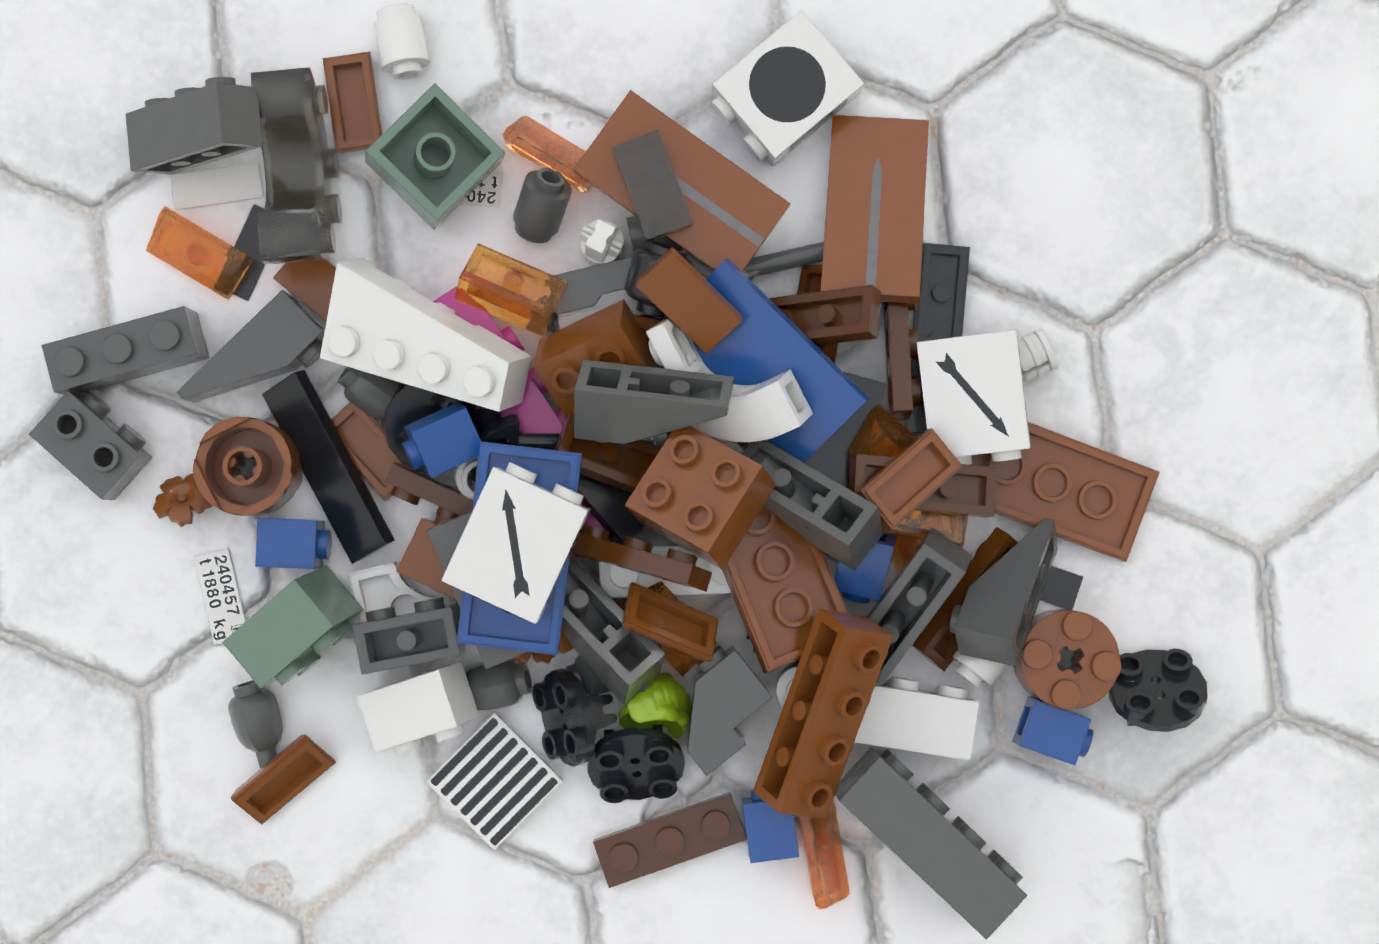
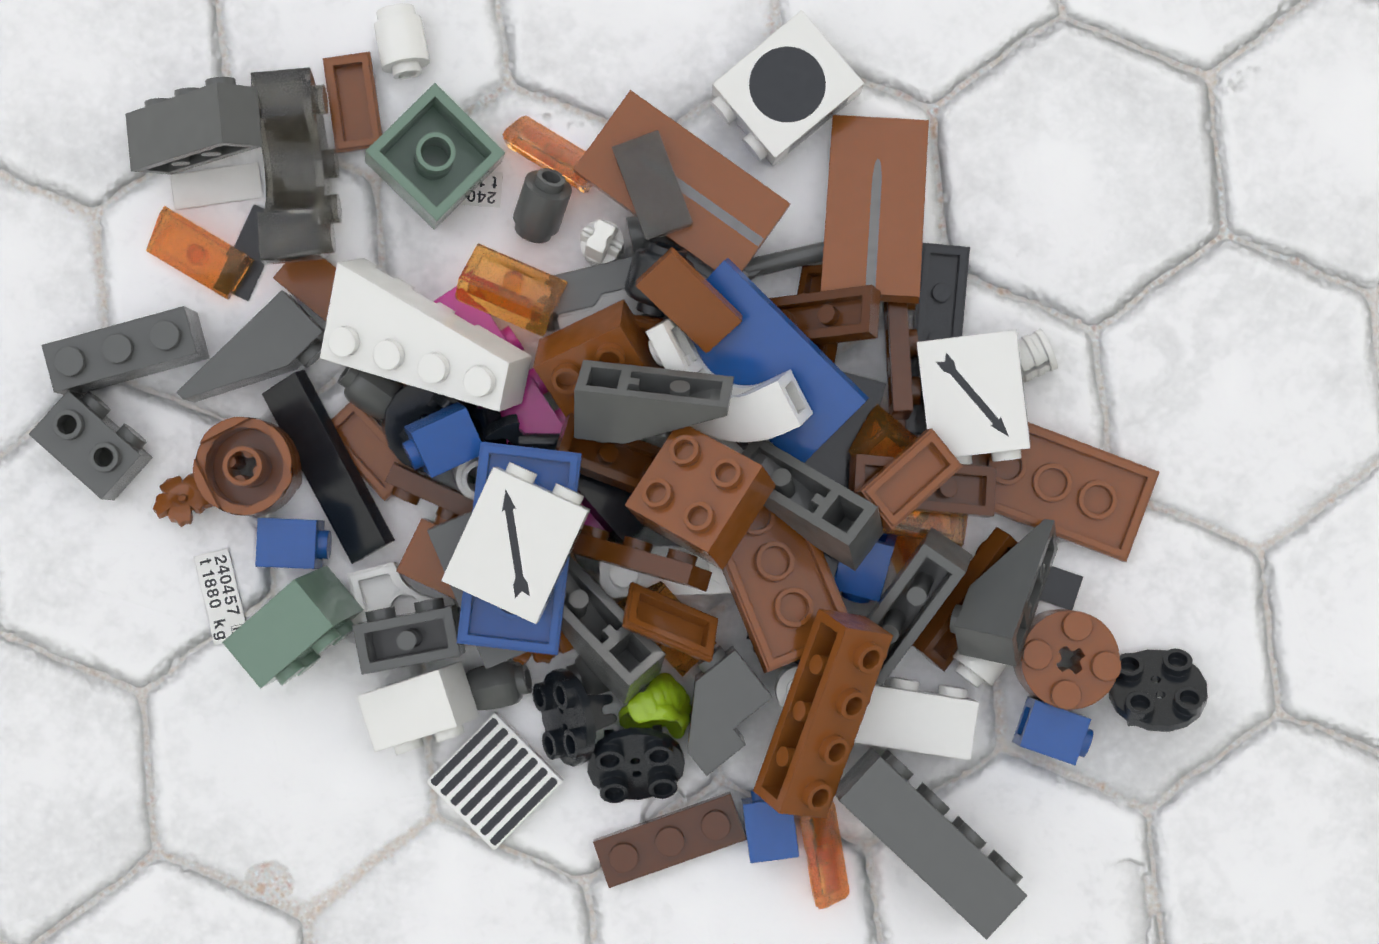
dark grey plant [228,680,283,769] -> none
dark orange tile [231,734,336,825] -> none

